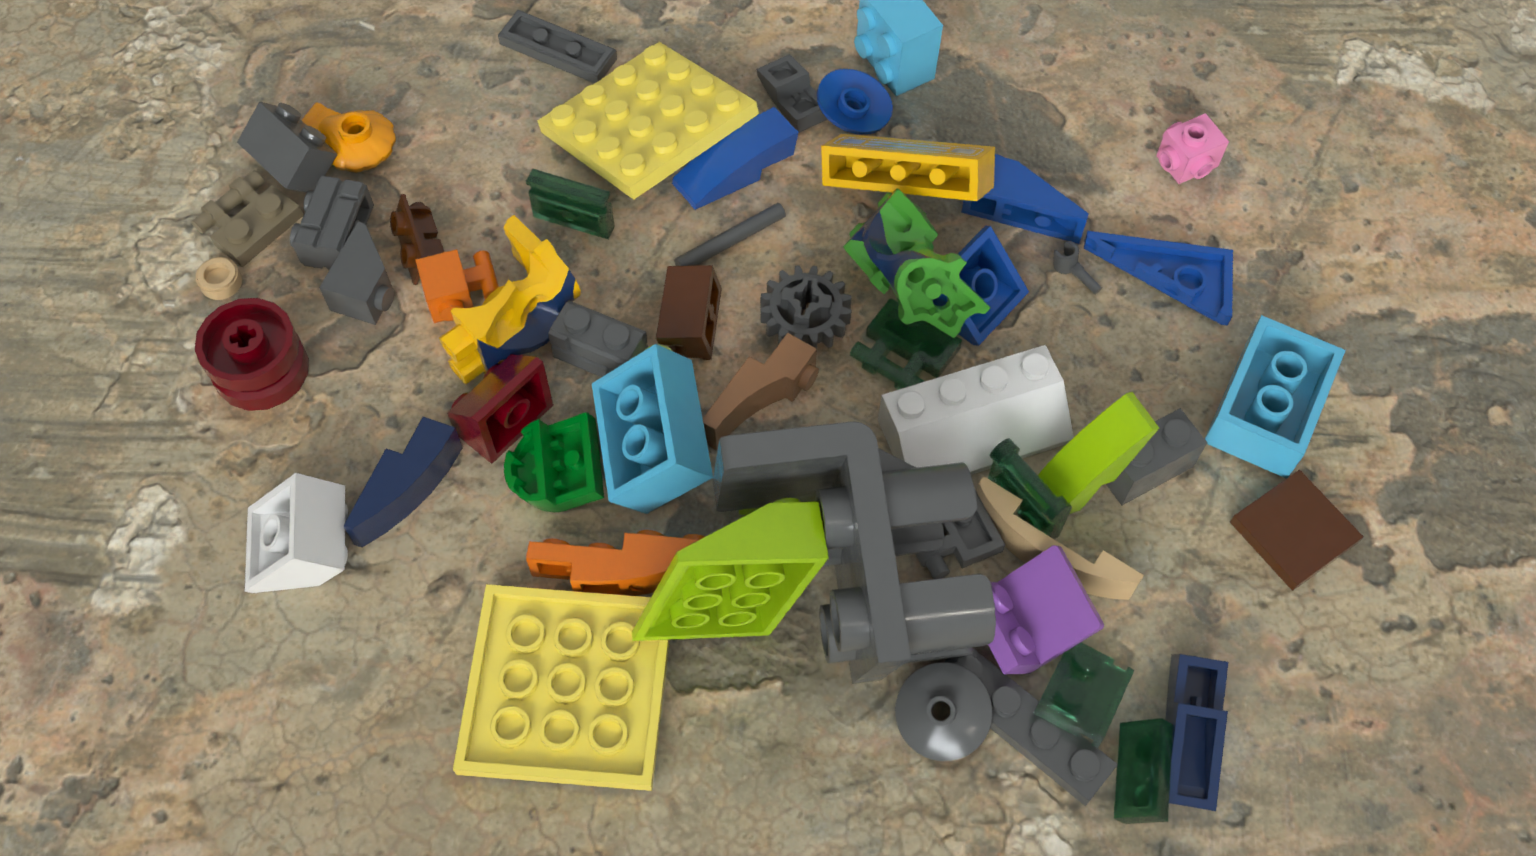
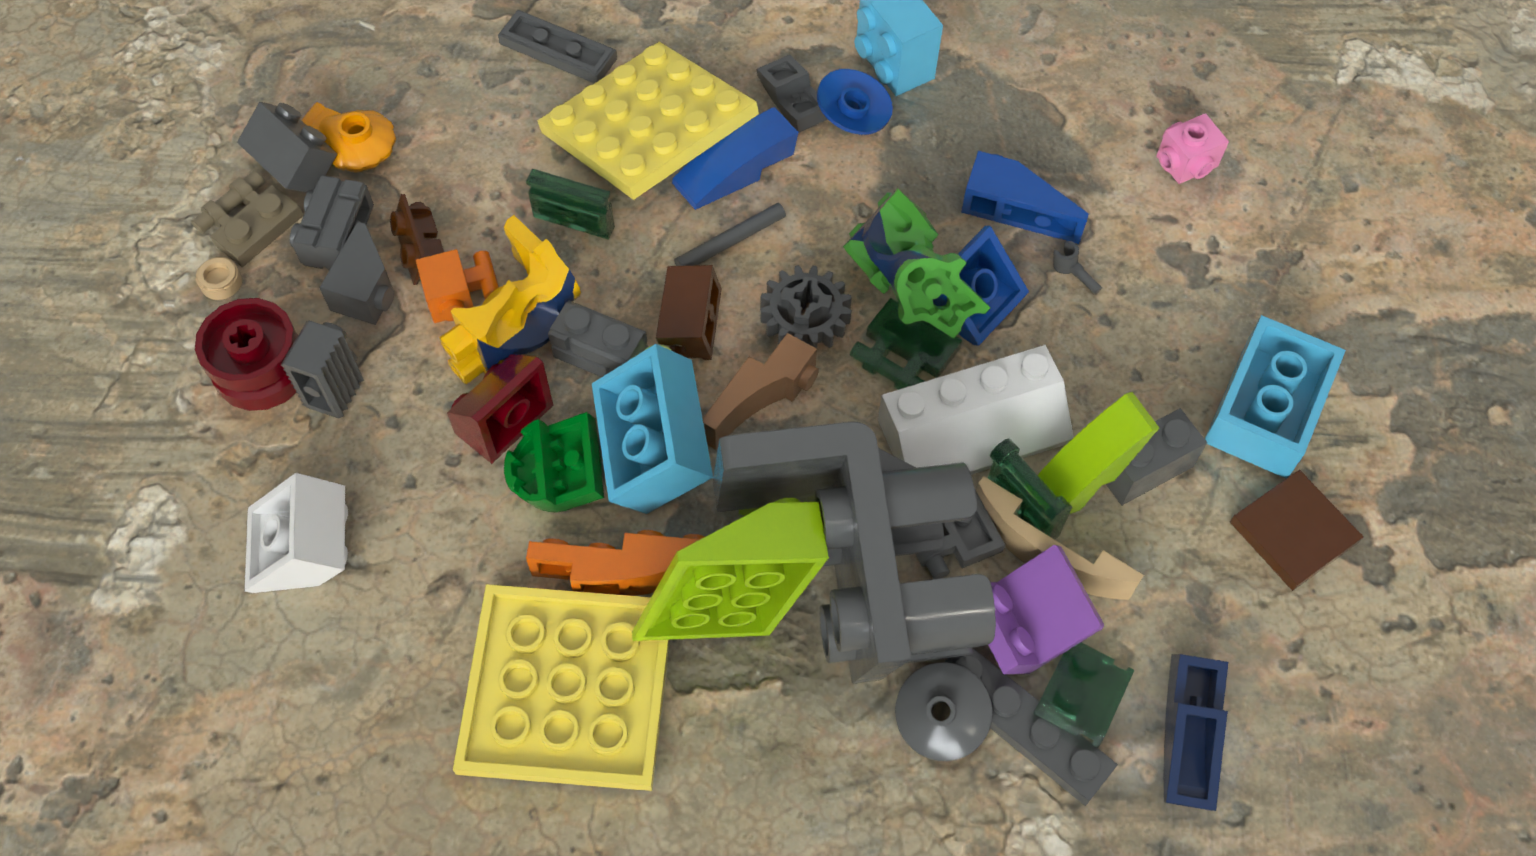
dark blue slope [344,417,463,548] -> none
yellow brick [821,134,995,201] -> none
blue wing [1084,231,1233,326] -> none
clear green plate [1114,718,1173,824] -> none
none -> dark grey brick [281,320,364,418]

